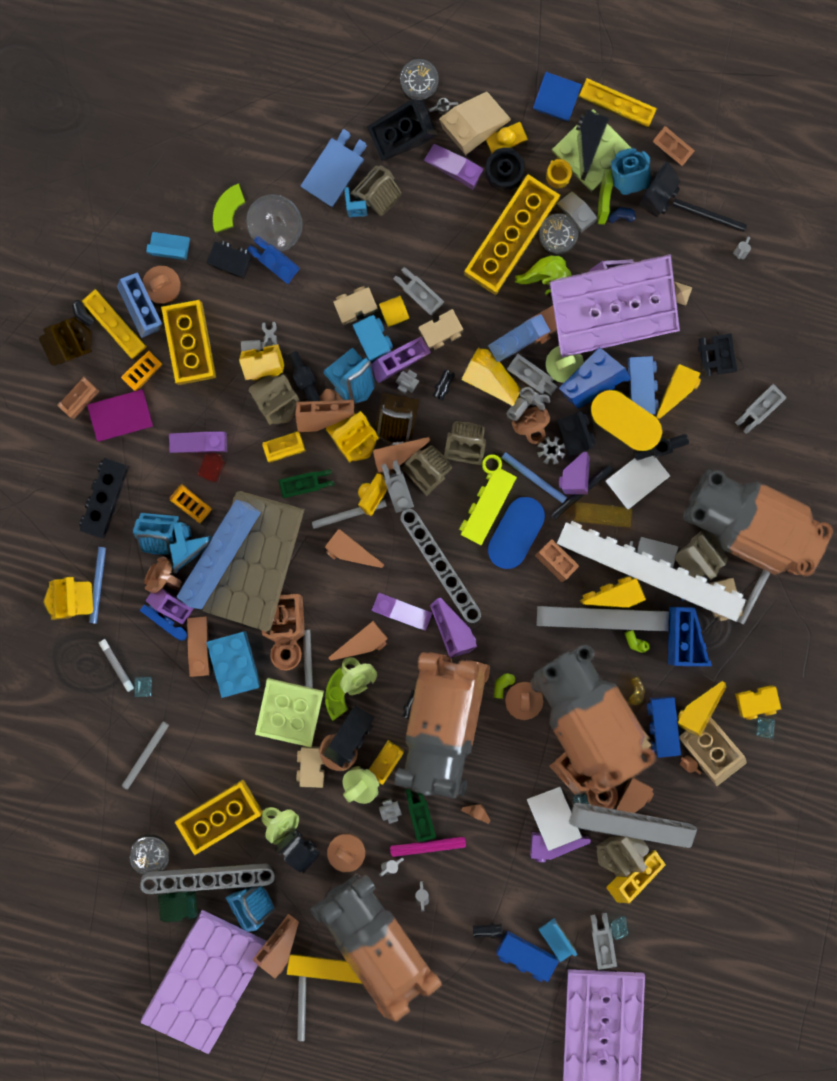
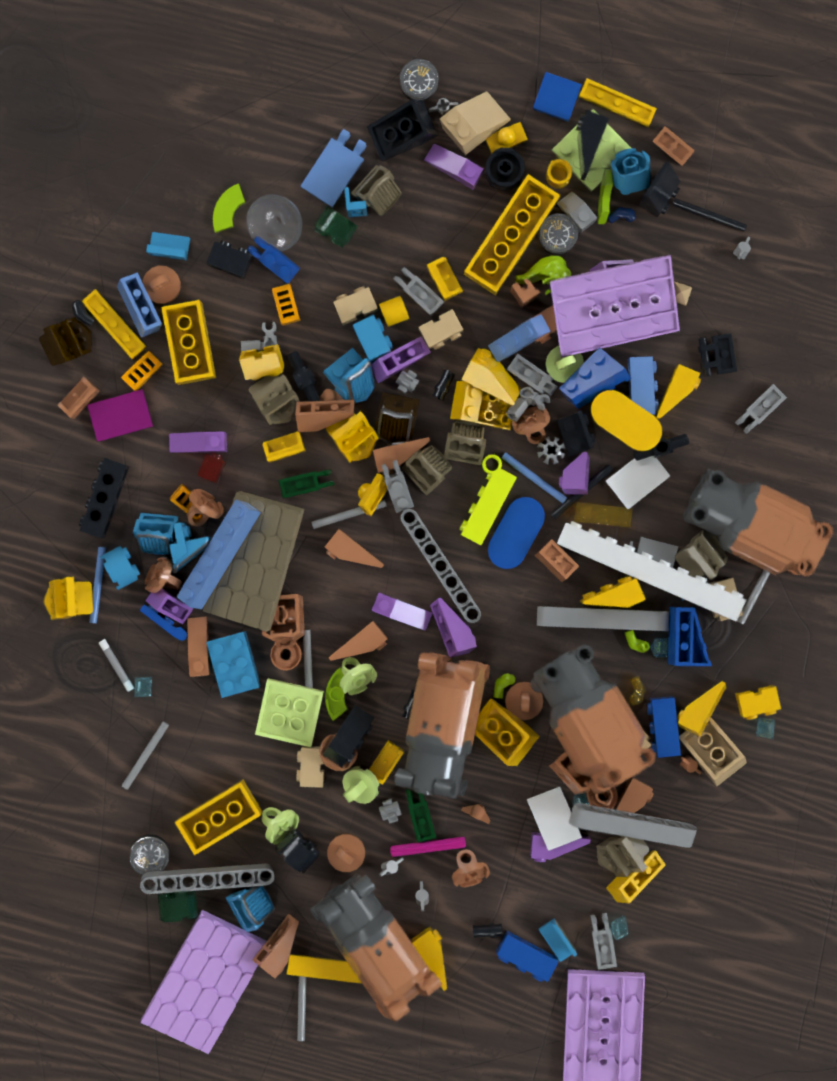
none -> dark azure brick [100,546,140,590]
none -> nougat tile [187,489,224,526]
none -> light orange slope [272,284,301,326]
none -> clear green brick [314,205,359,248]
none -> yellow slope [411,927,447,991]
none -> yellow hinge [427,257,463,301]
none -> yellow slope [450,381,512,430]
none -> nougat tile [452,849,490,887]
none -> yellow slope [475,699,540,766]
none -> nougat hinge [510,279,540,308]
none -> clear light blue slope [650,638,668,658]

